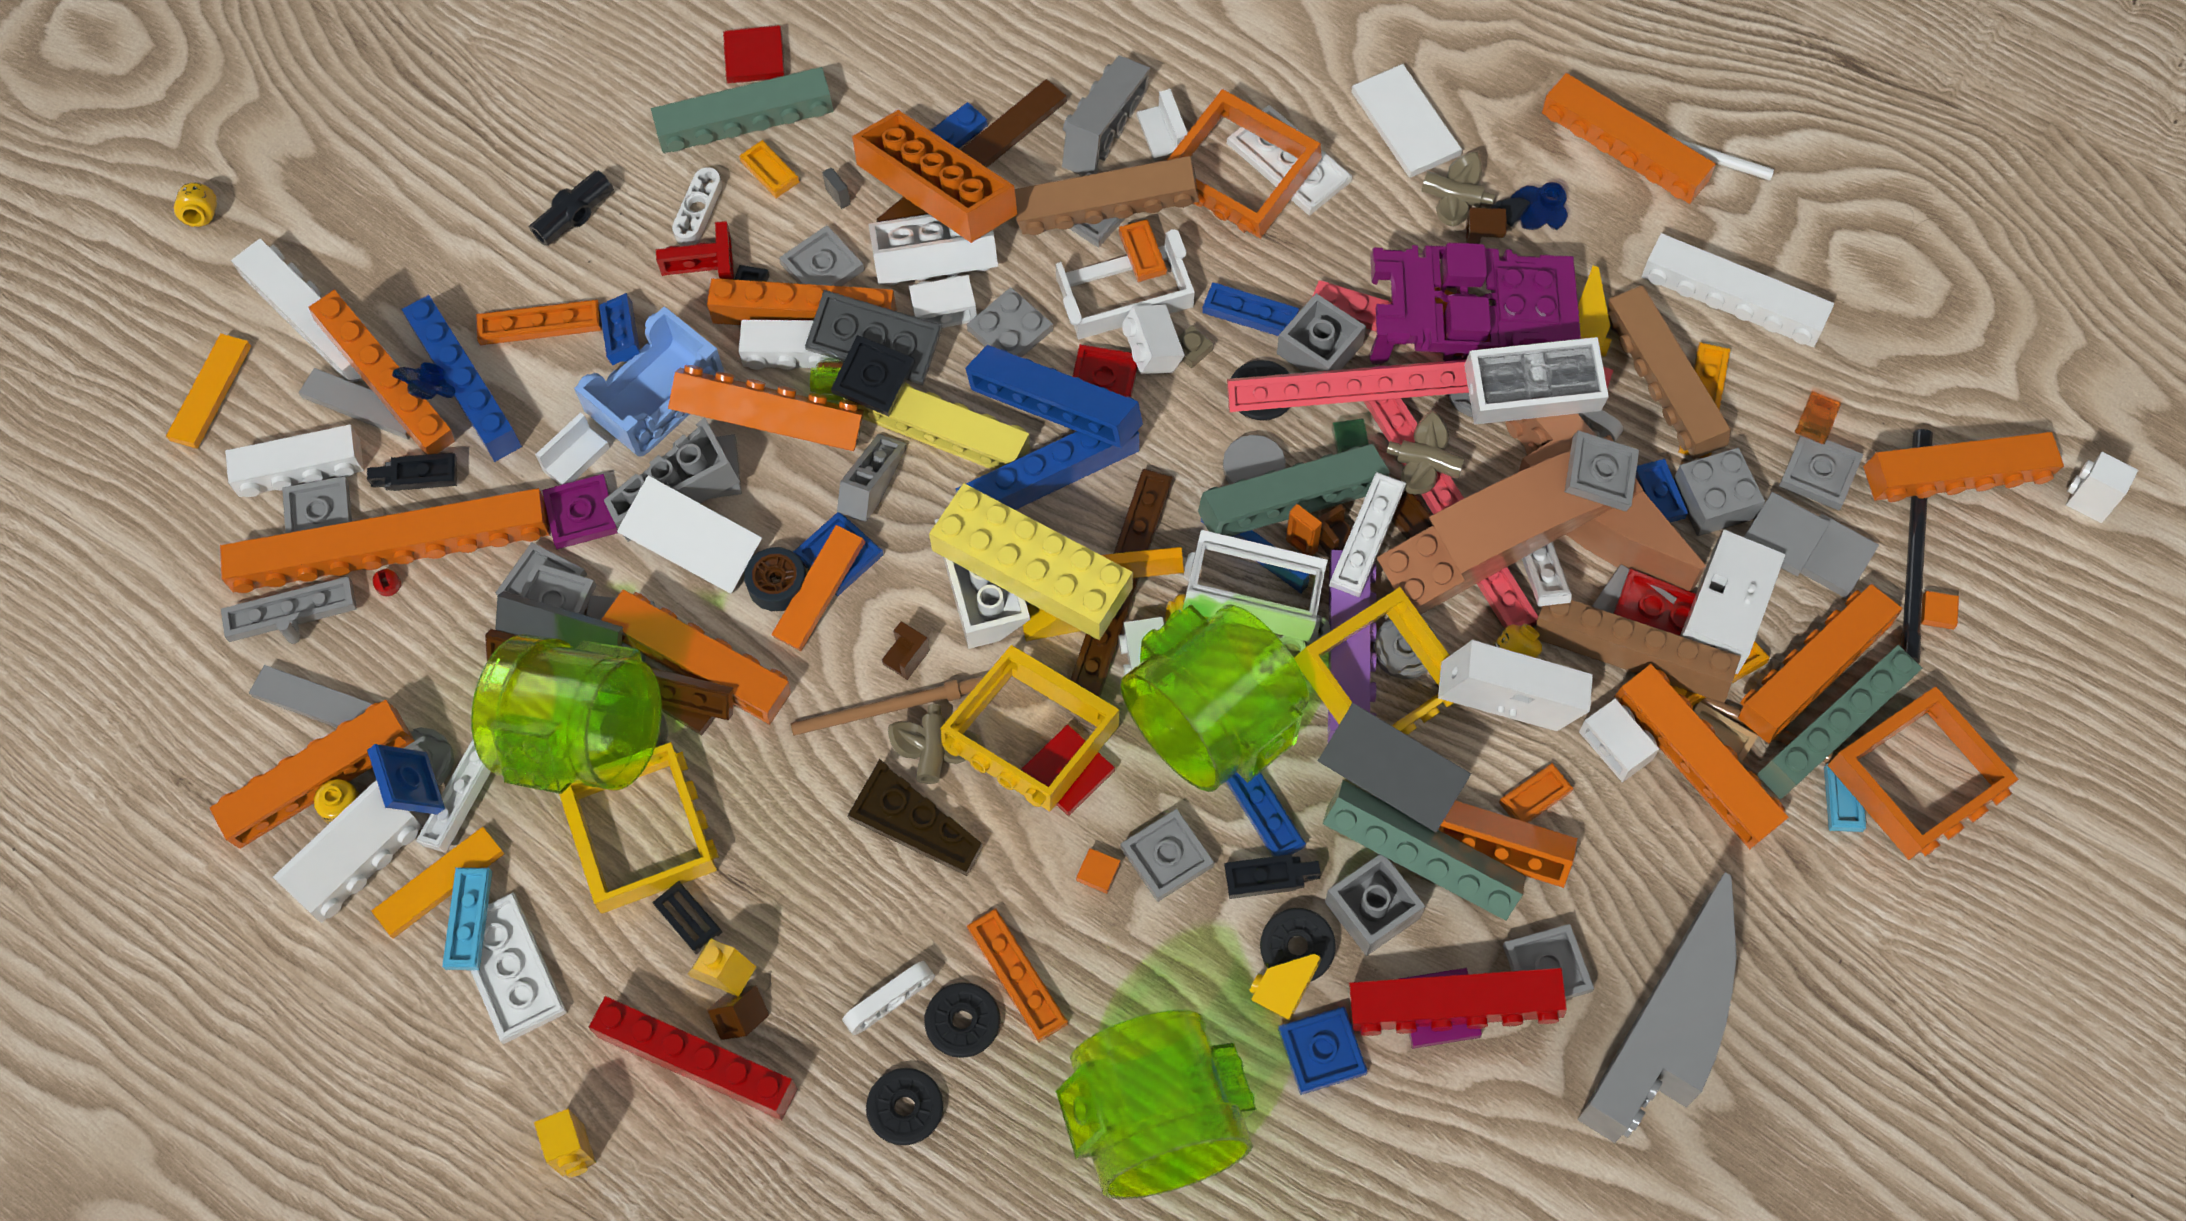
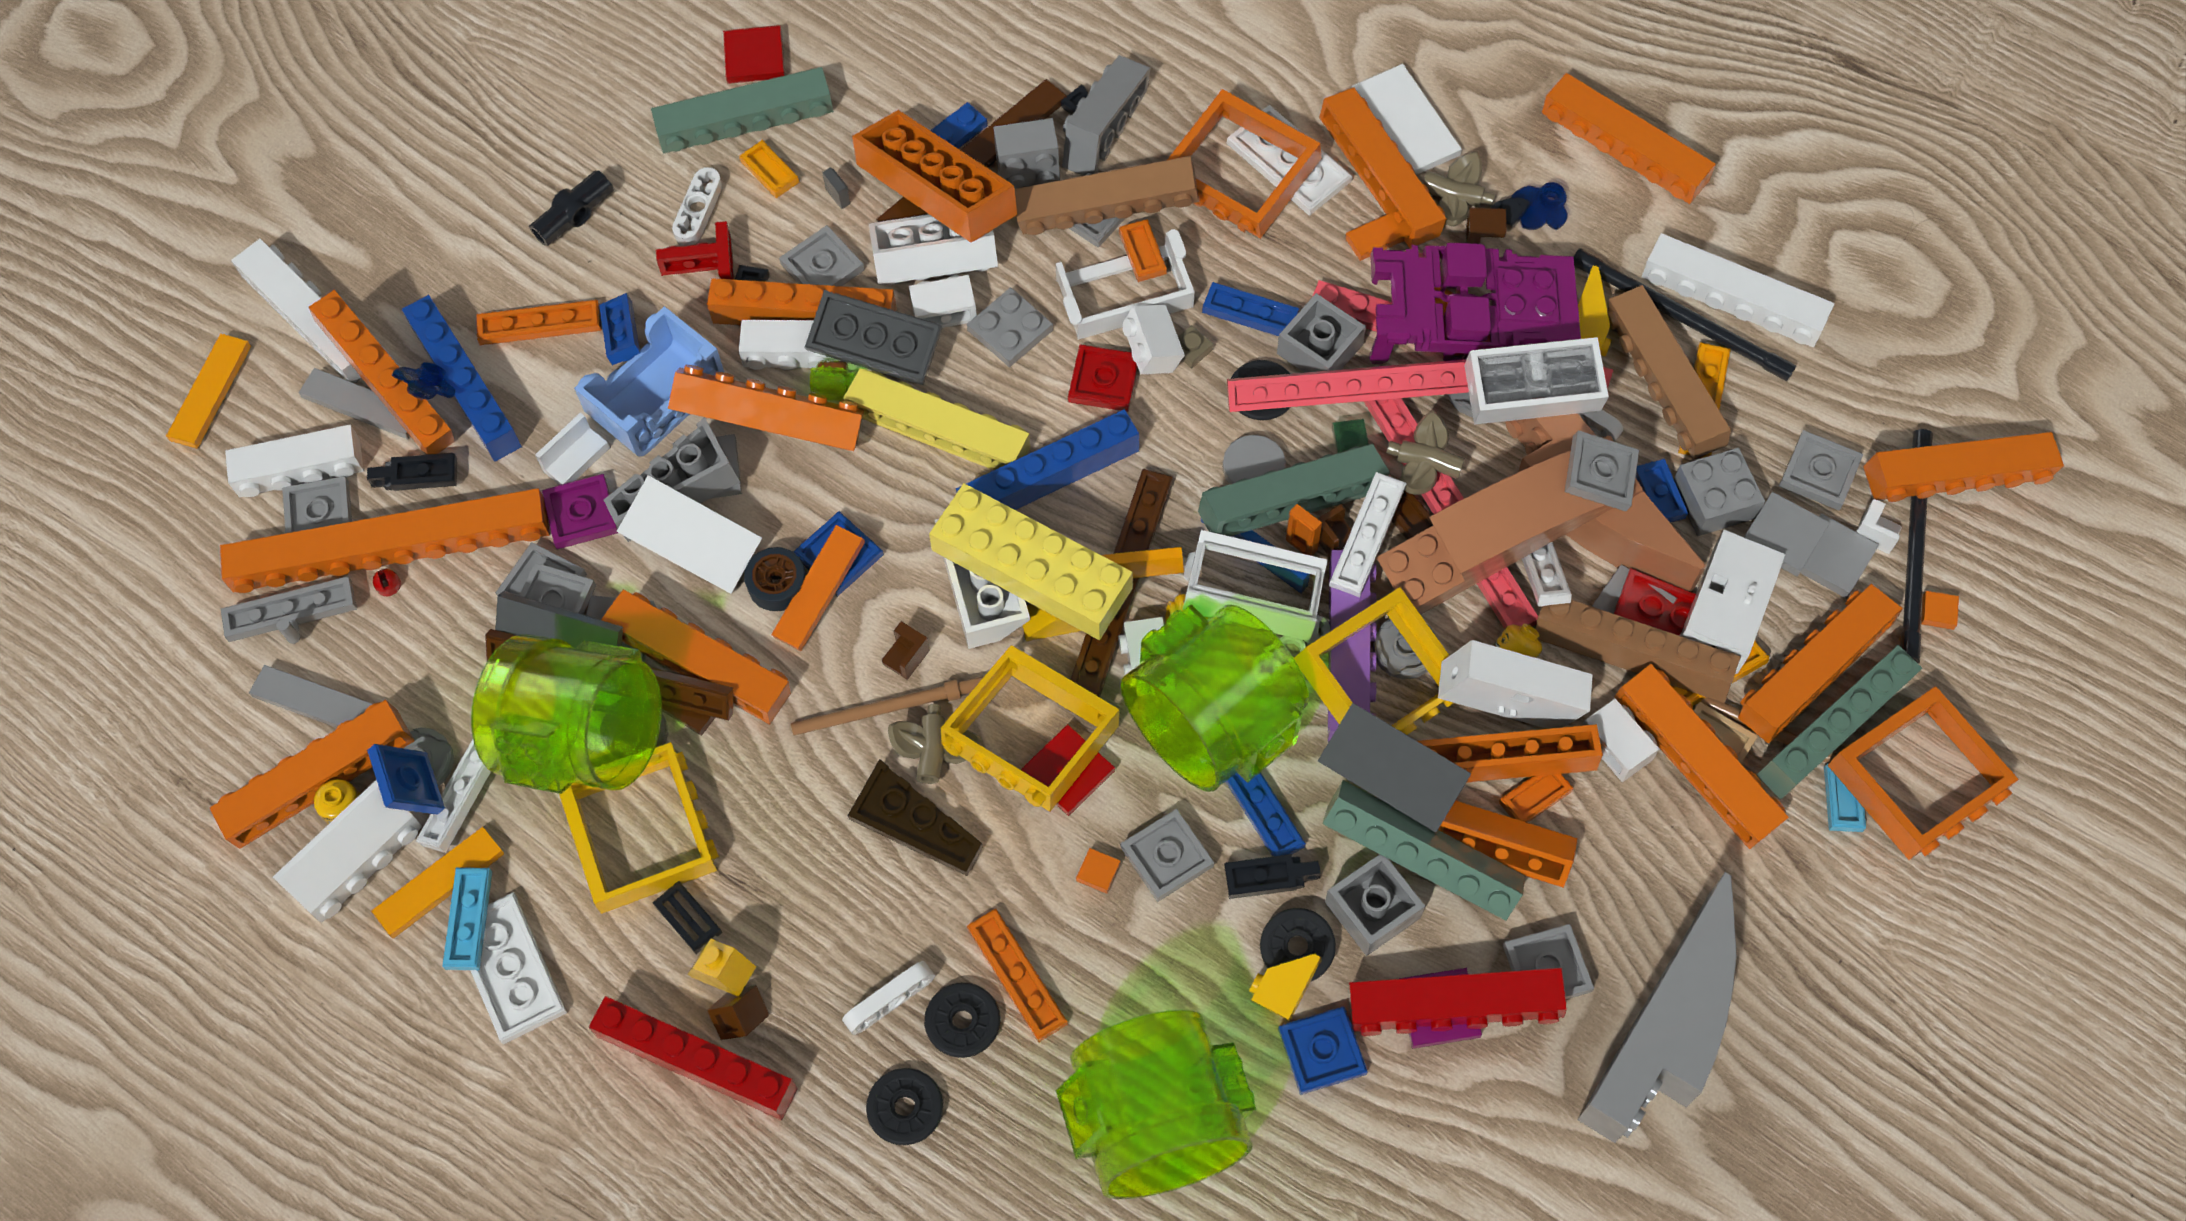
yellow head [173,182,217,227] -> none
yellow brick [534,1109,596,1177] -> none
black tile [831,335,915,417] -> none
light grey slope [837,434,907,522] -> none
blue brick [965,345,1143,449] -> none
white panel [1137,89,1187,162] -> none
white bar [1673,137,1774,181] -> none
clear orange tile [1795,391,1841,444] -> none
white brick [2066,452,2138,523] -> none
none -> light grey brick [993,118,1060,189]
none -> black tile [1061,84,1088,115]
none -> orange brick [1319,88,1446,248]
none -> orange tile [1345,210,1412,261]
none -> orange brick [1418,724,1603,782]
none -> black piece [1574,248,1797,382]
none -> white panel [1856,499,1902,554]

